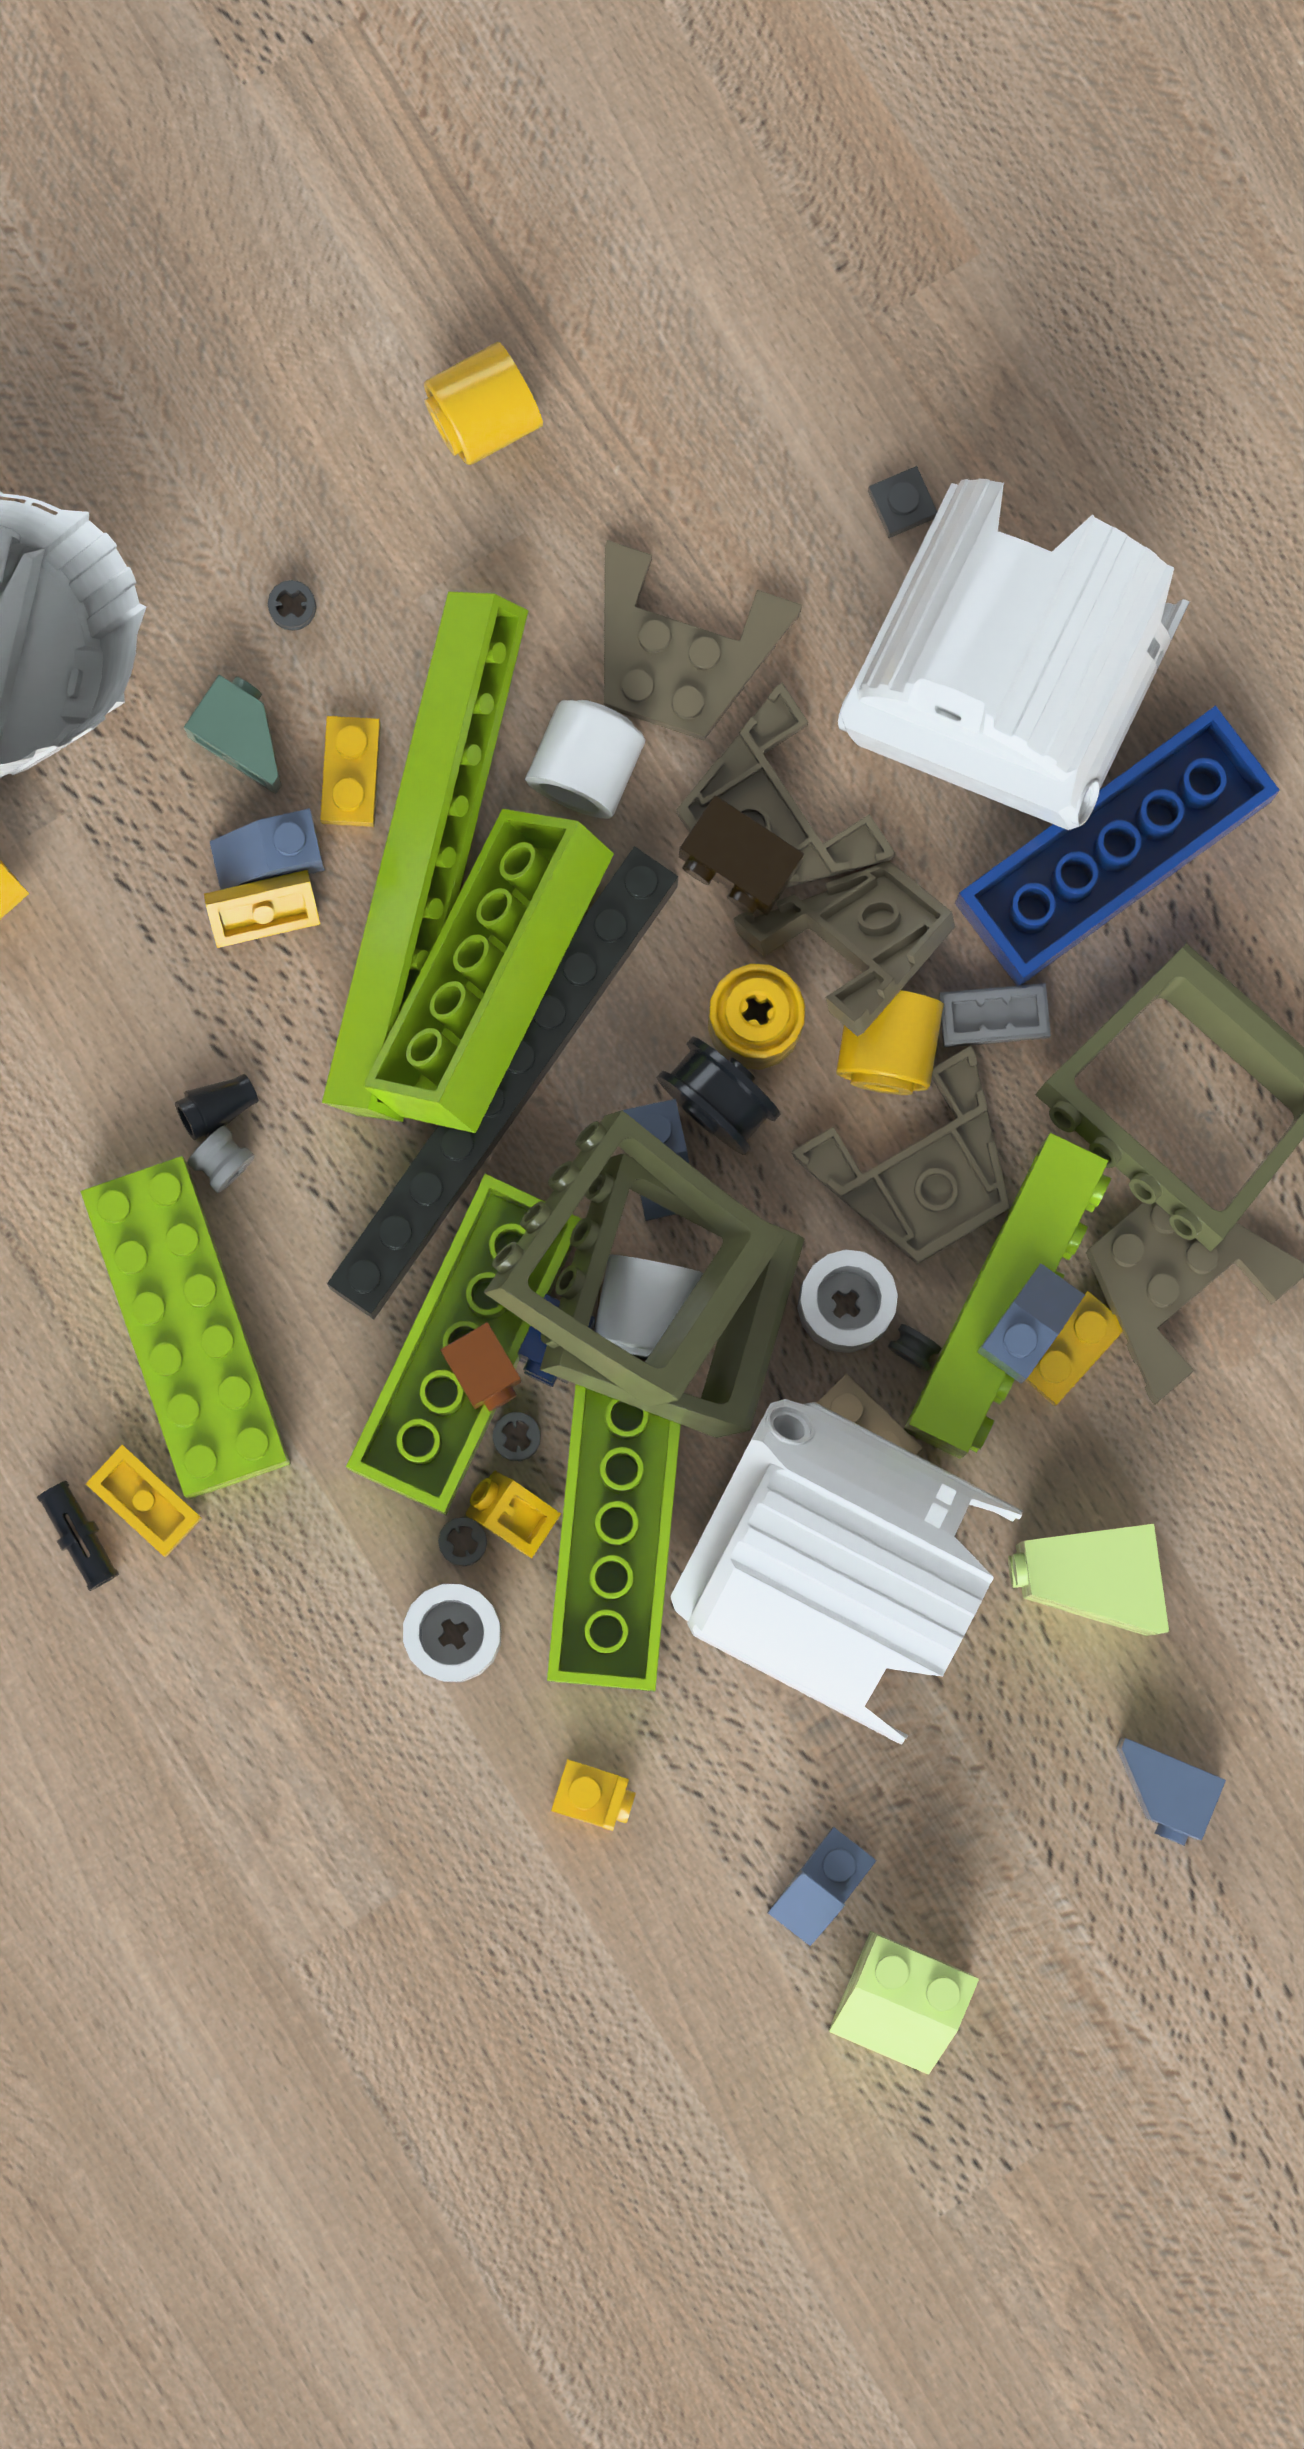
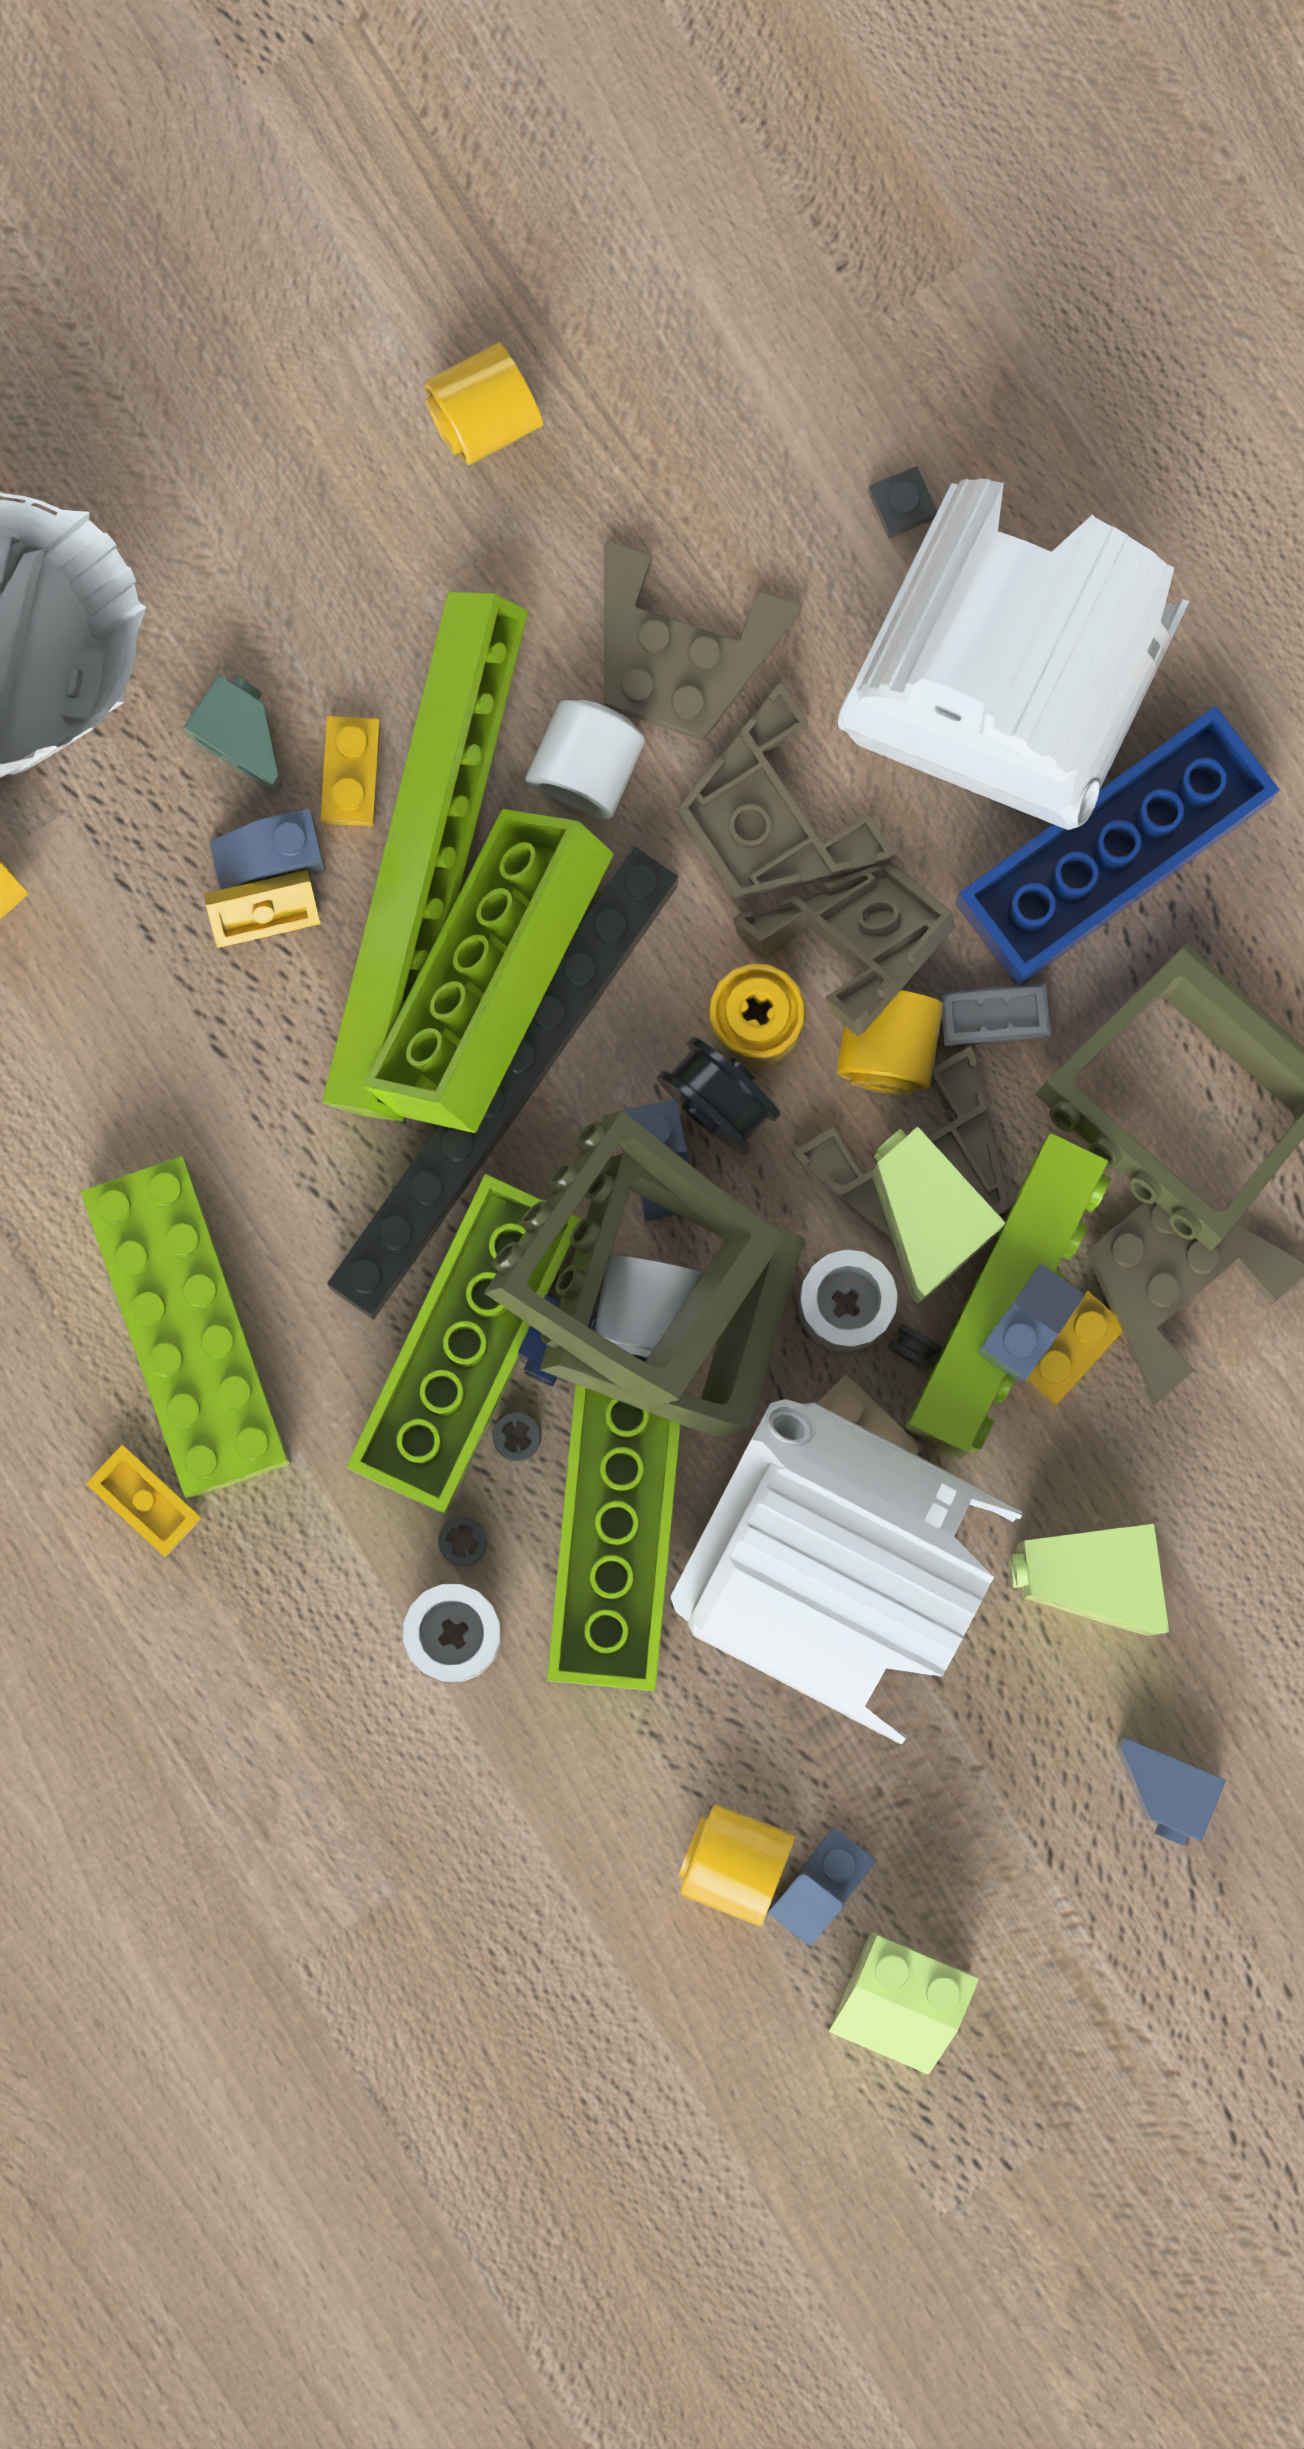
black pin [37,1481,119,1591] -> none
black cone [175,1074,259,1140] -> none
light grey wheel [187,1125,255,1193] -> none
dark grey bush [268,580,317,631] -> none
dark orange brick [440,1322,521,1412] -> none
yellow bracket [466,1471,561,1558] -> none
yellow bracket [551,1759,636,1831] -> none
dark brown piece [679,795,804,915] -> none
none -> yellow piece [679,1804,796,1927]
none -> yellowish green slope [872,1127,1006,1305]

